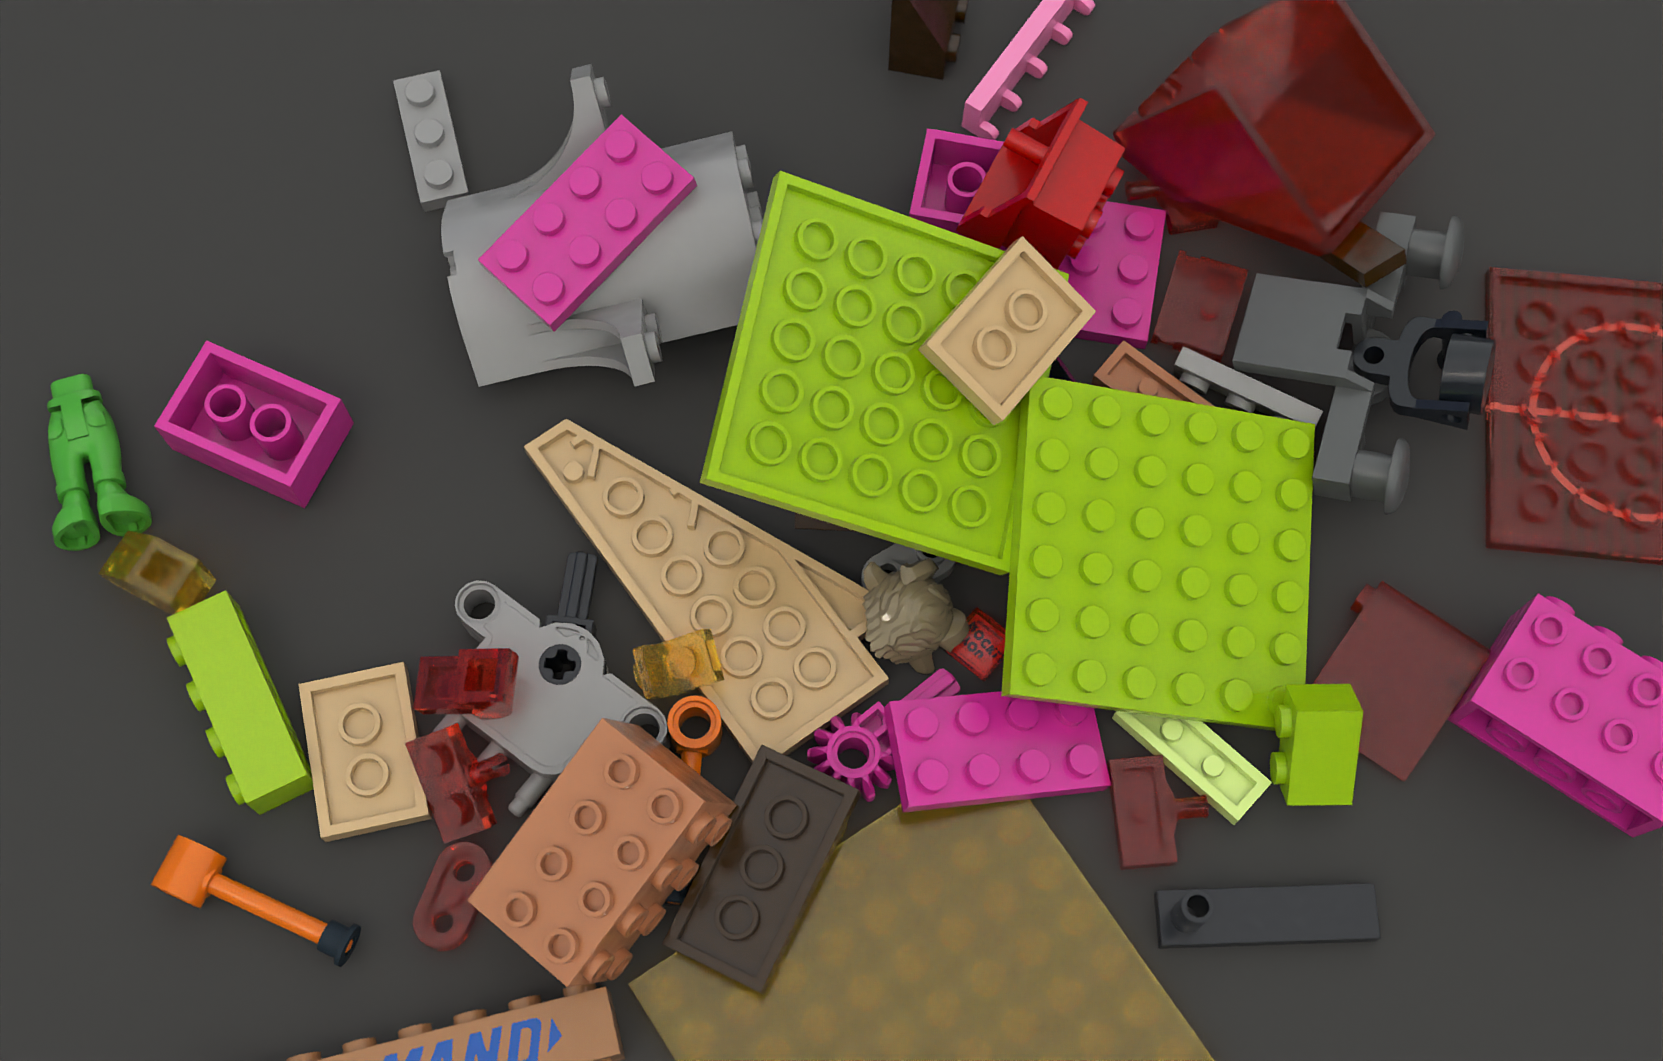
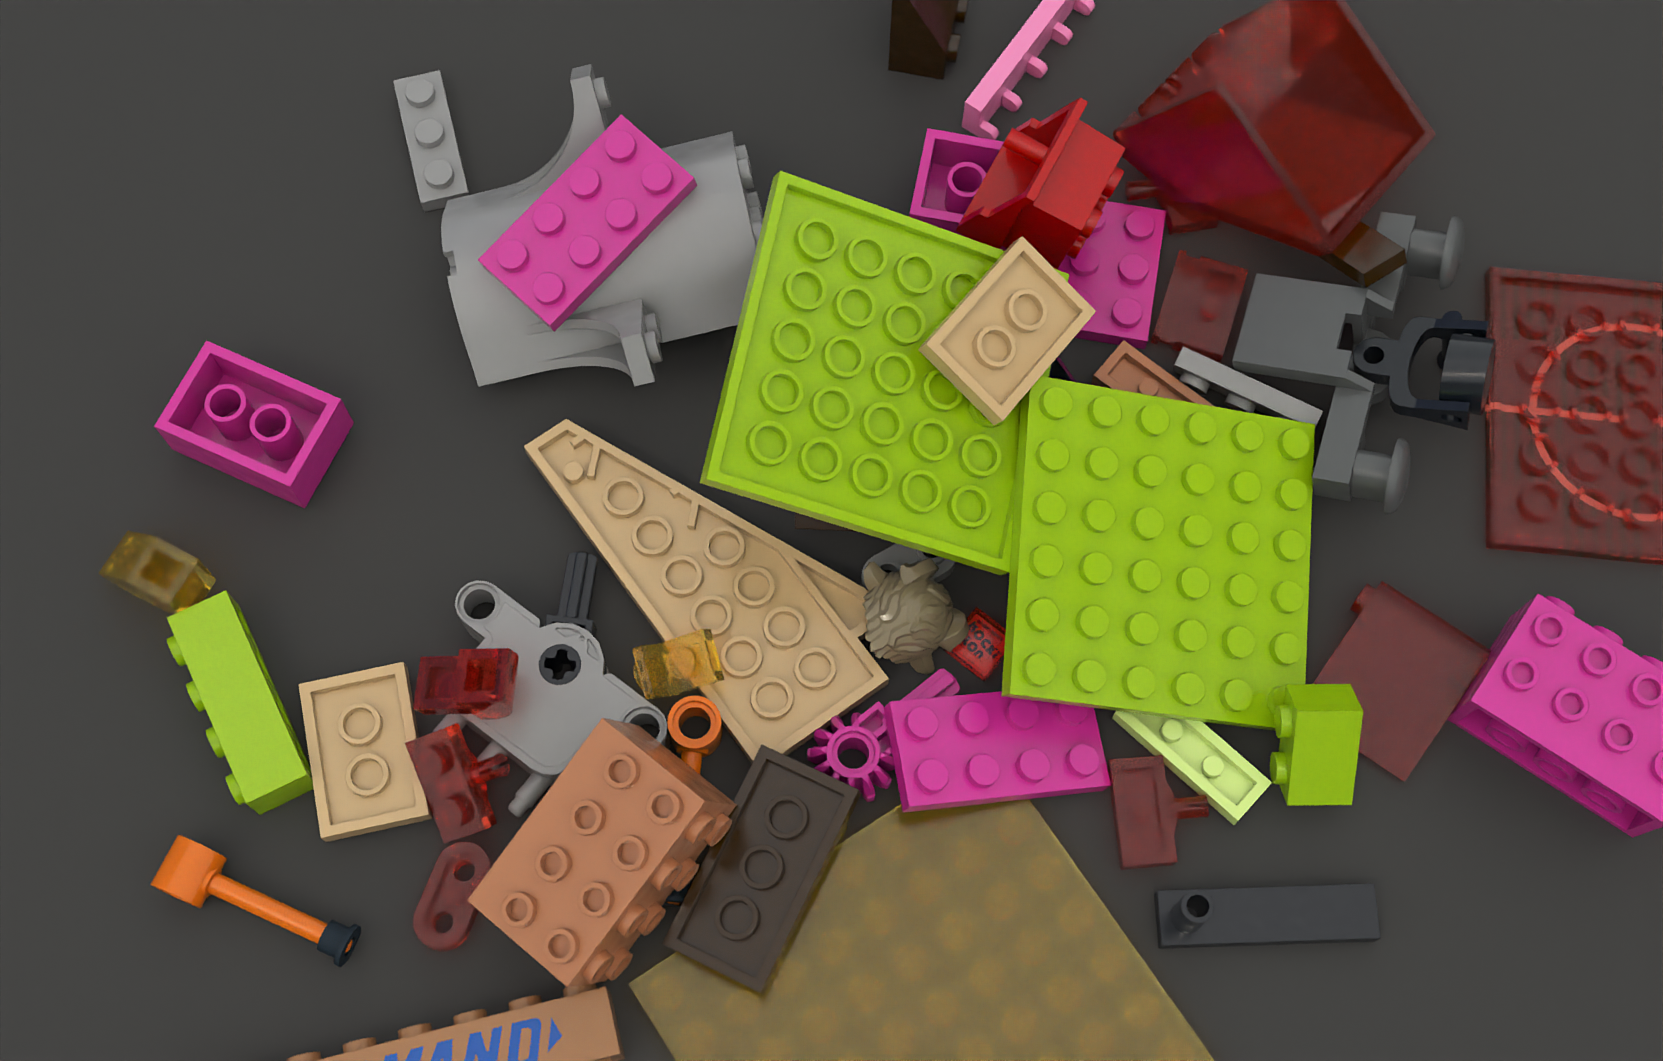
bright green piece [47,374,152,551] -> none

